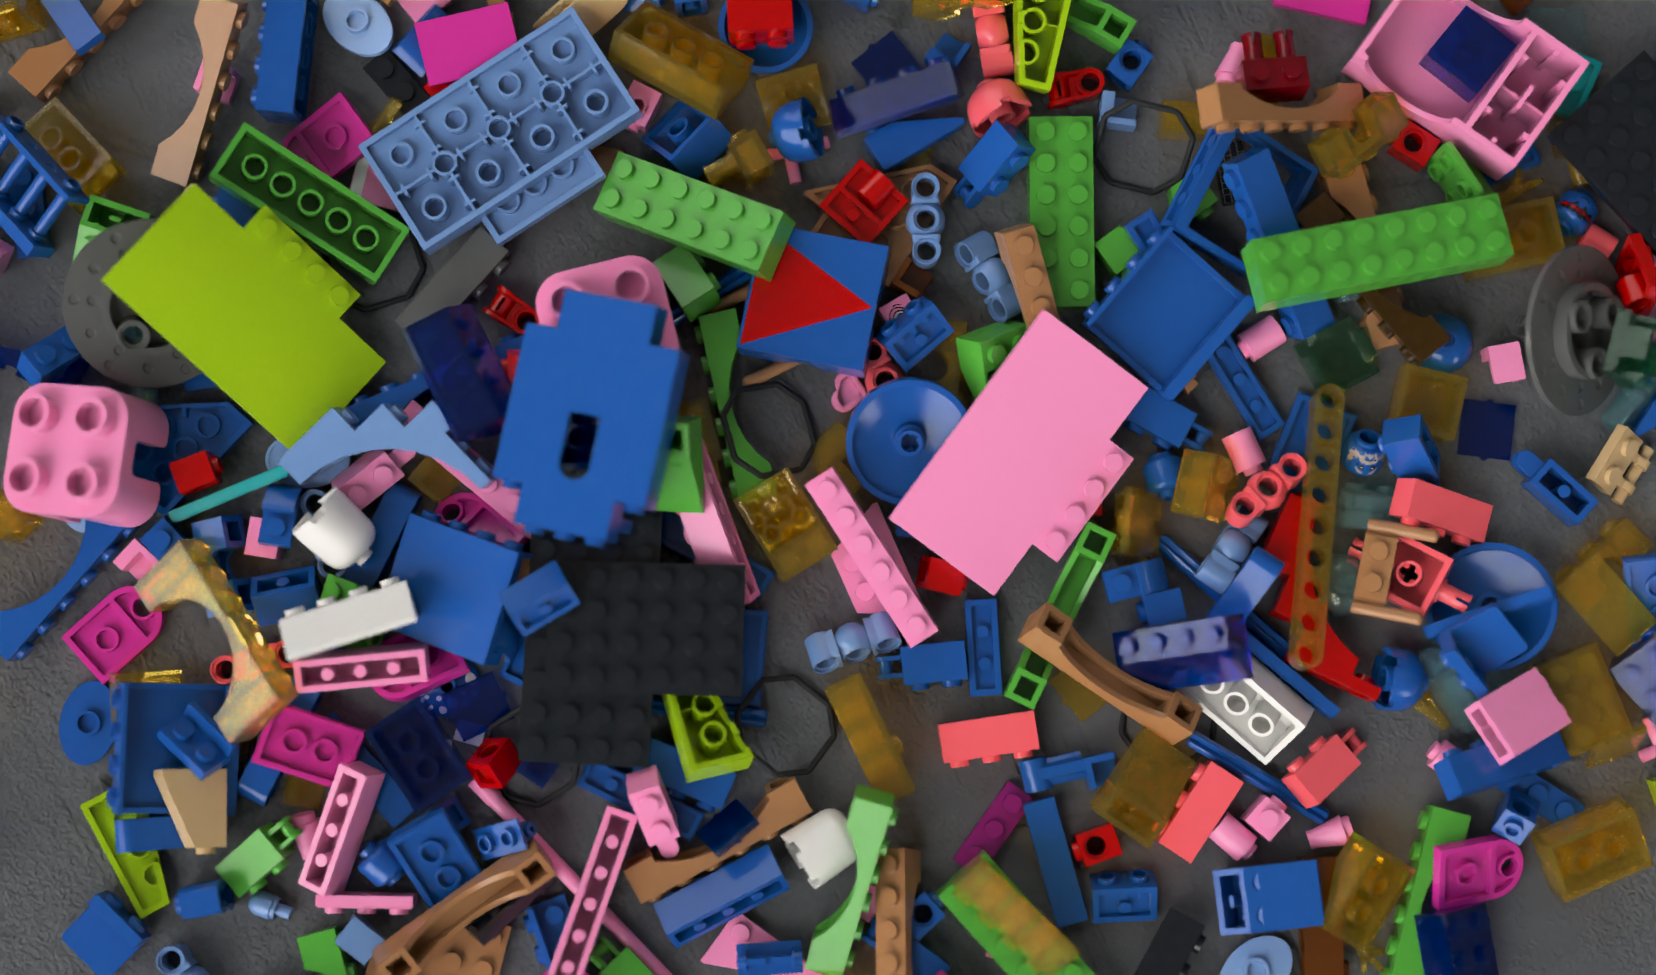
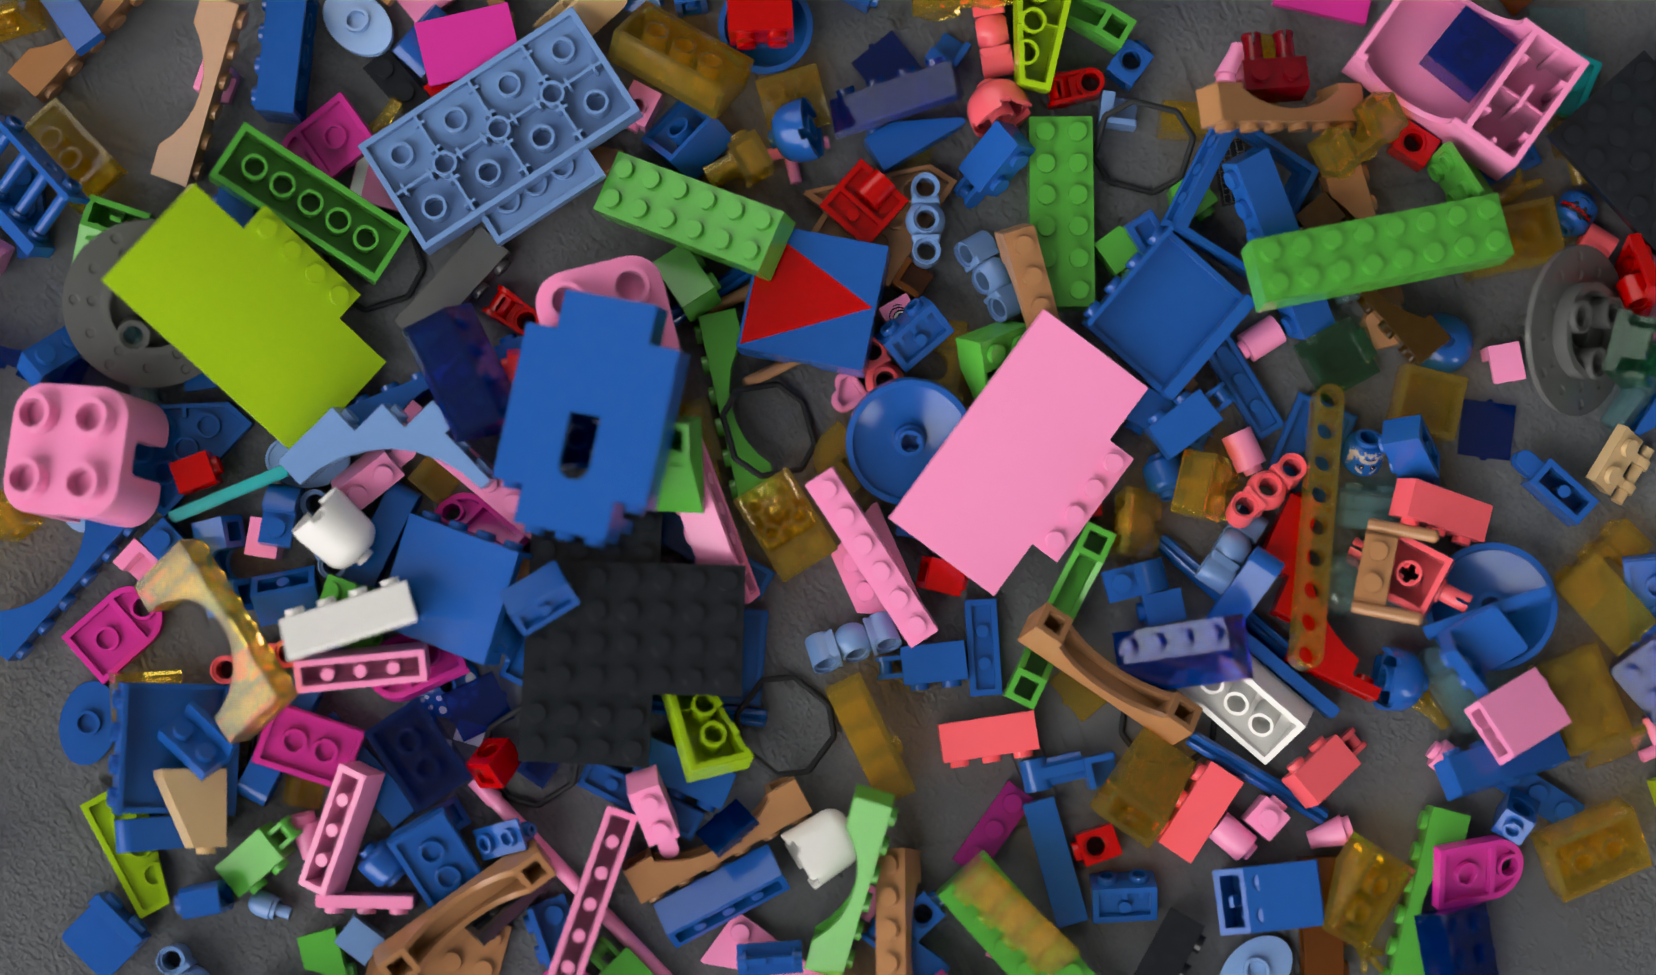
none -> blue brick [1144,381,1236,460]

